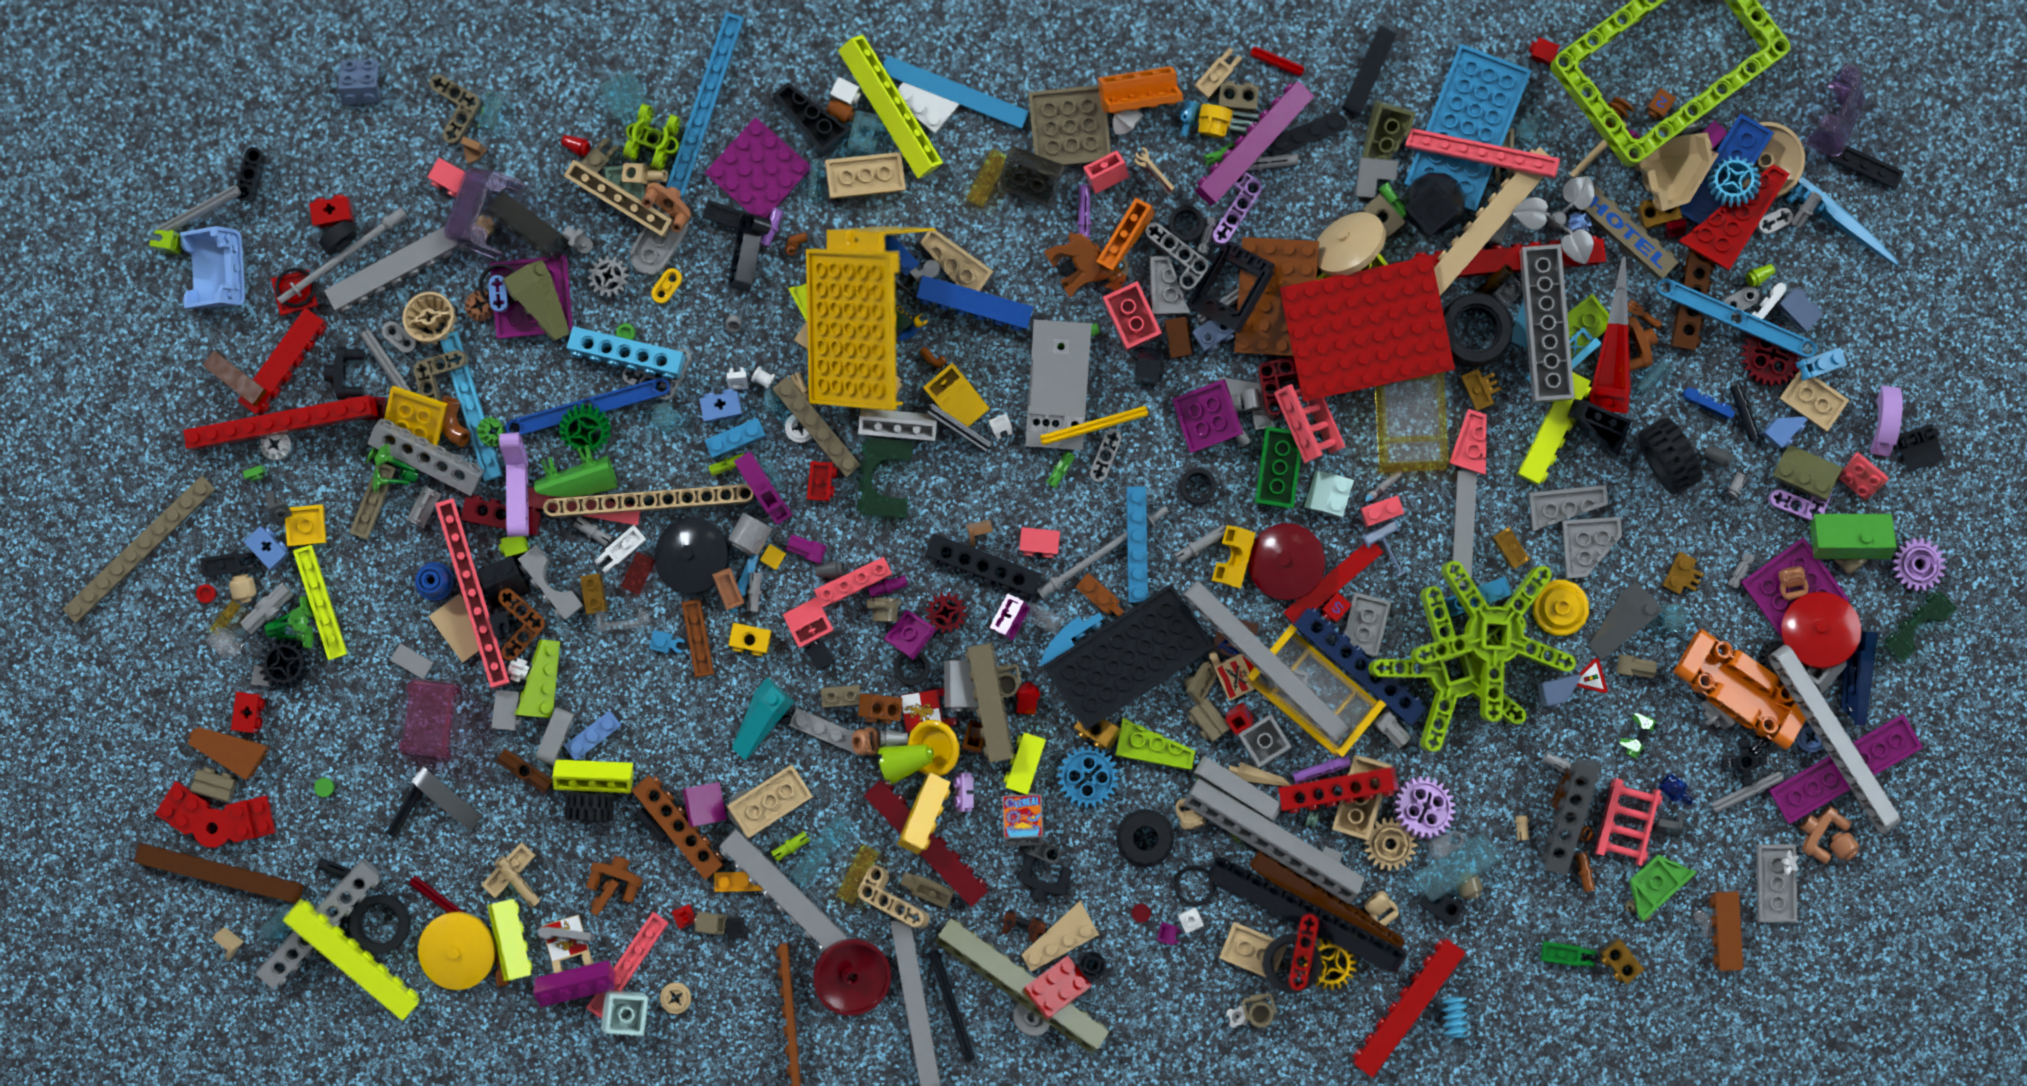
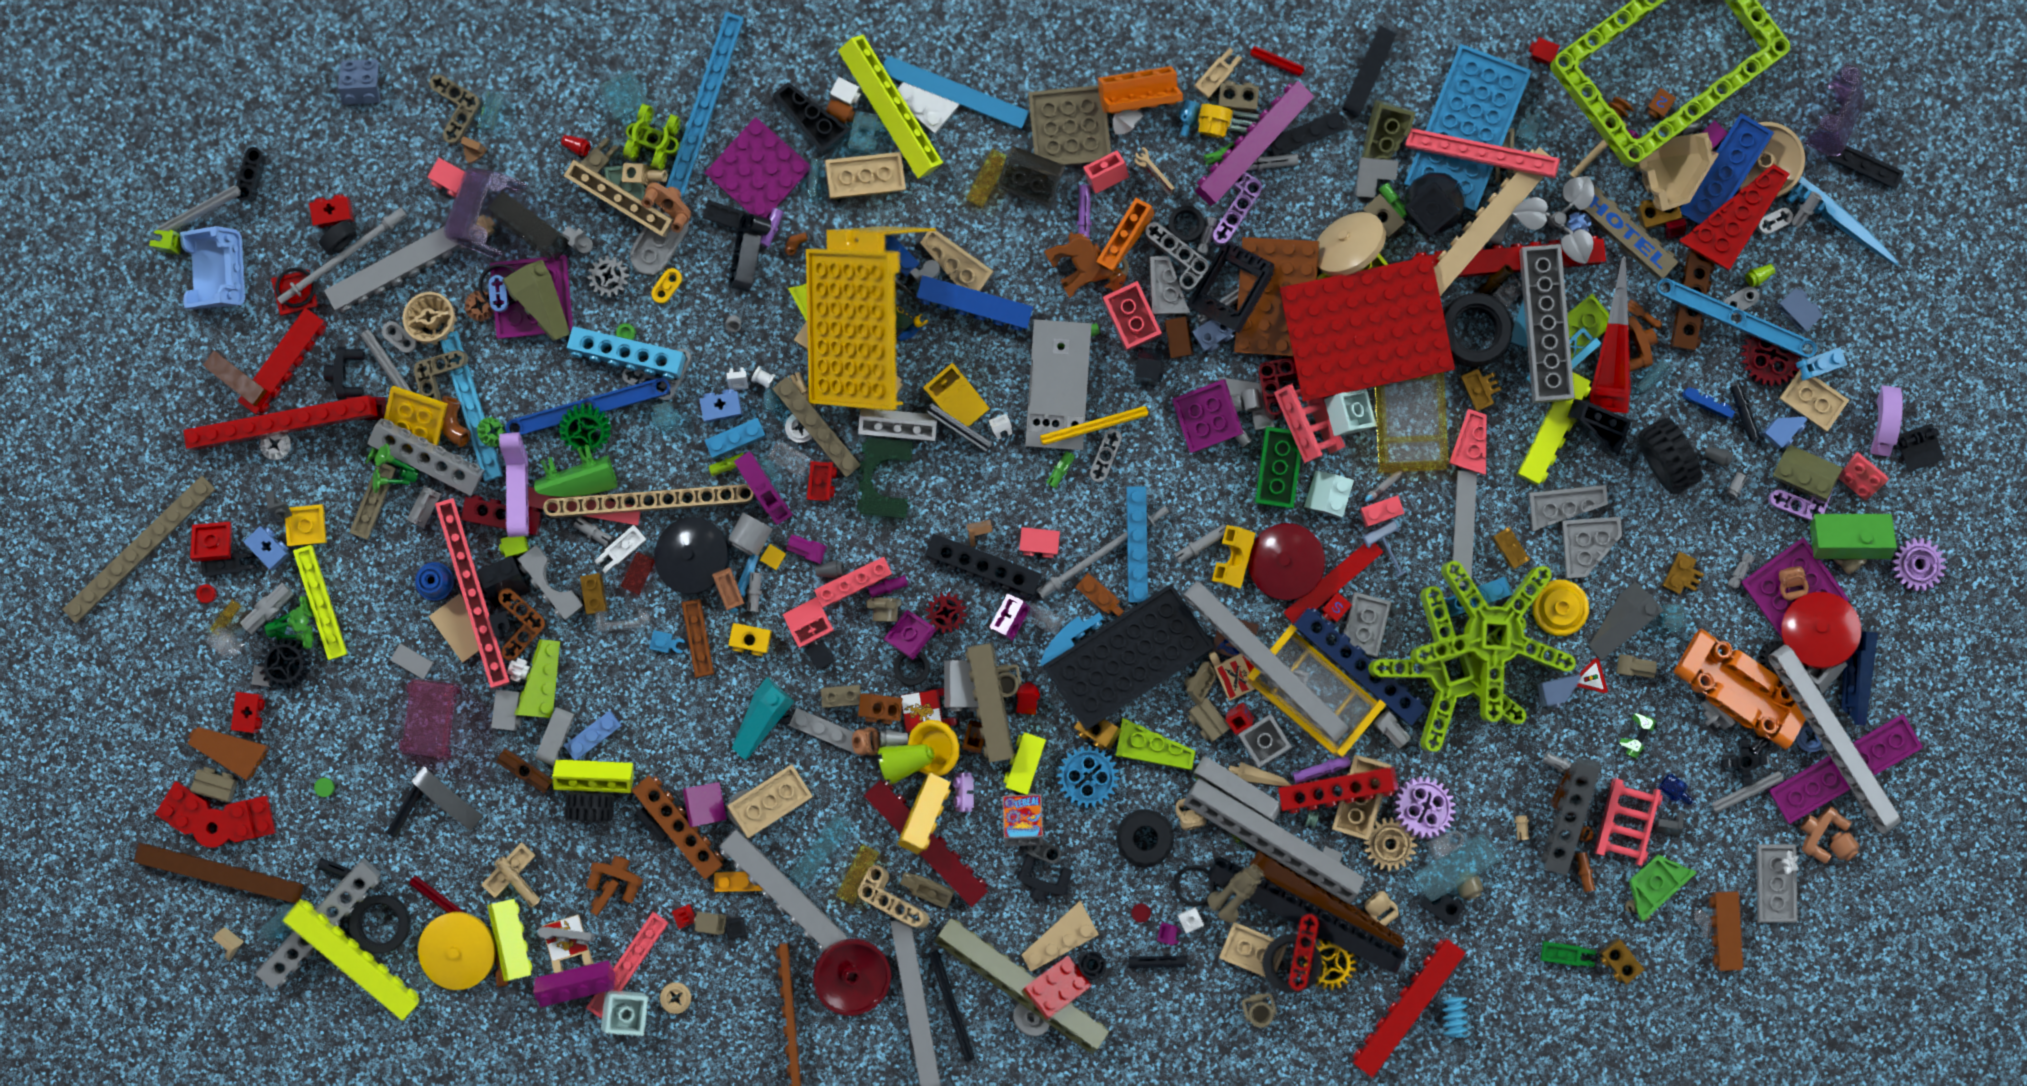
tan head [229,574,257,603] -> none
bright green plate [242,465,267,482] -> none
lime pin [771,831,810,862] -> none
dark orange arm [919,347,947,369] -> none
copper piece [1002,909,1047,943] -> none
black tyre [1180,468,1217,505] -> none
white plate [1226,1006,1248,1028] -> none
medium azure gear [1708,156,1761,207] -> none
white hinge [1751,283,1787,319] -> none
clear green arch [1882,592,1957,663] -> none
none -> red plate [190,522,232,562]
none -> clear hinge [768,440,812,478]
none -> black pin [1128,954,1187,970]
none -> dark tan piece [1207,864,1263,923]
none -> light aqua brick [1324,389,1377,436]

